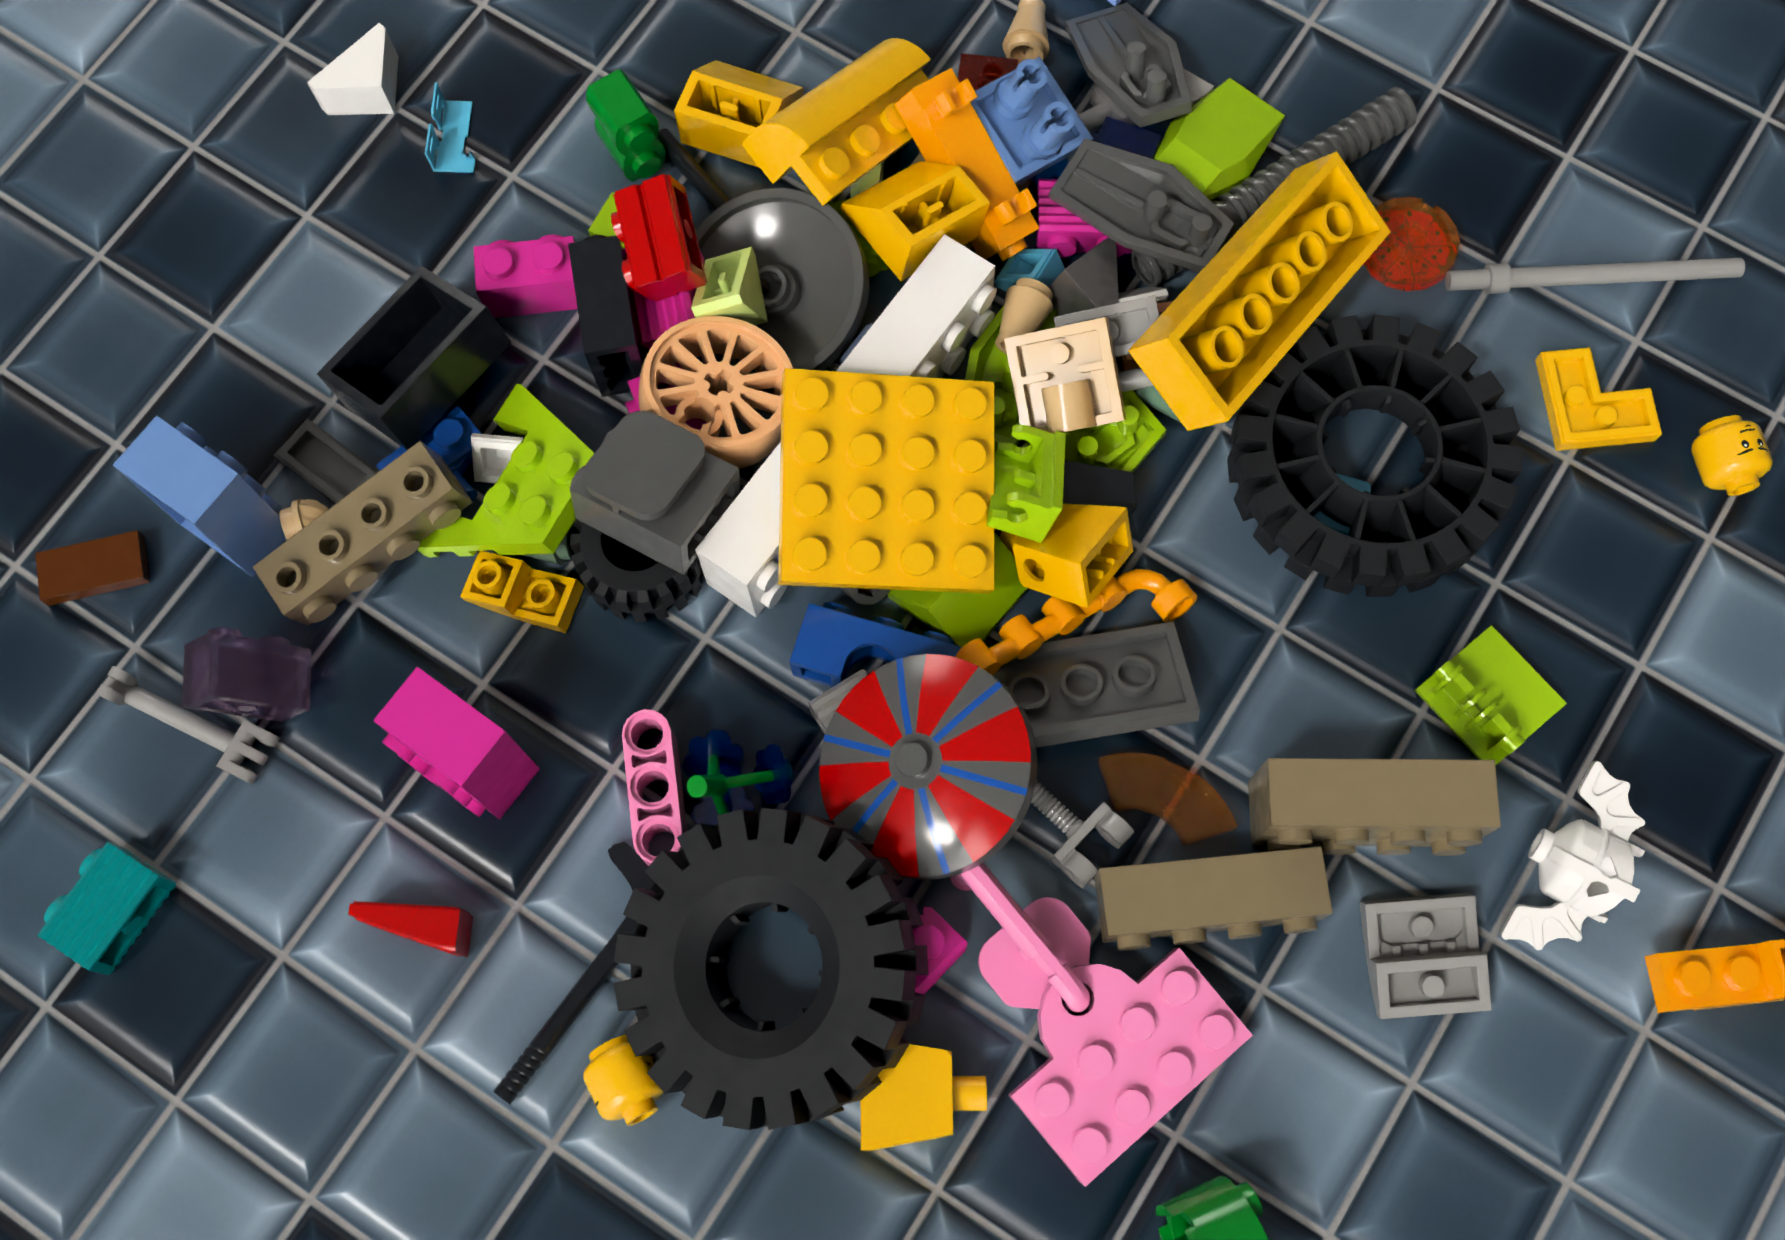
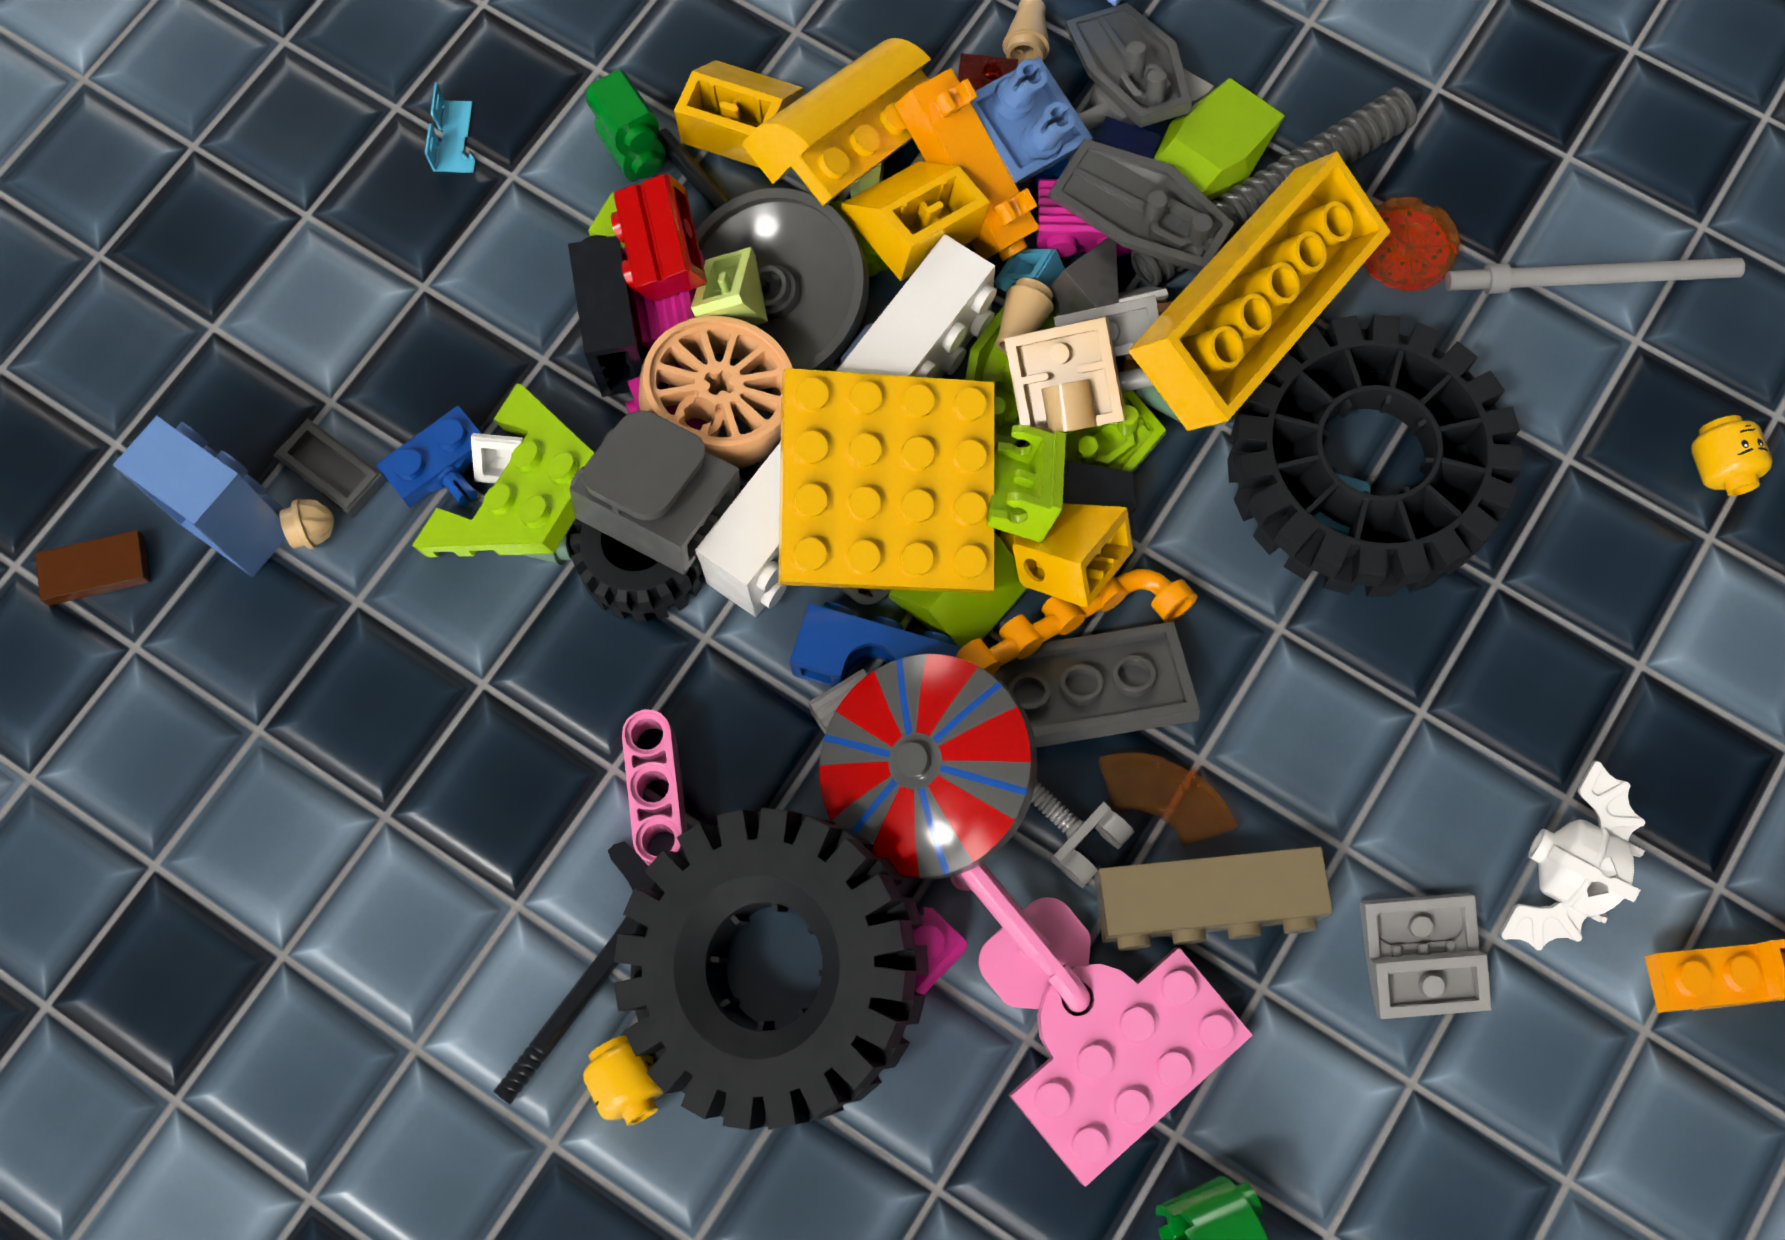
teal brick [37,841,177,975] -> none
light grey hinge [96,666,280,785] -> none
clear purple brick [182,627,311,722] -> none
dark tan brick [253,441,472,626] -> none
white slope [307,23,399,115] -> none
black piece [317,266,512,450] -> none
red slope [348,901,473,957] -> none
dark pink brick [373,667,540,819] -> none
yellow slope [460,551,584,633] -> none
dark pink brick [474,234,578,318] -> none
clear blue plant [682,729,793,825] -> none
yellow torso [860,1044,987,1151] -> none
dark tan brick [1248,758,1501,856] -> none
lime hinge [1414,625,1567,766] -> none
yellow tile [1535,347,1662,451] -> none

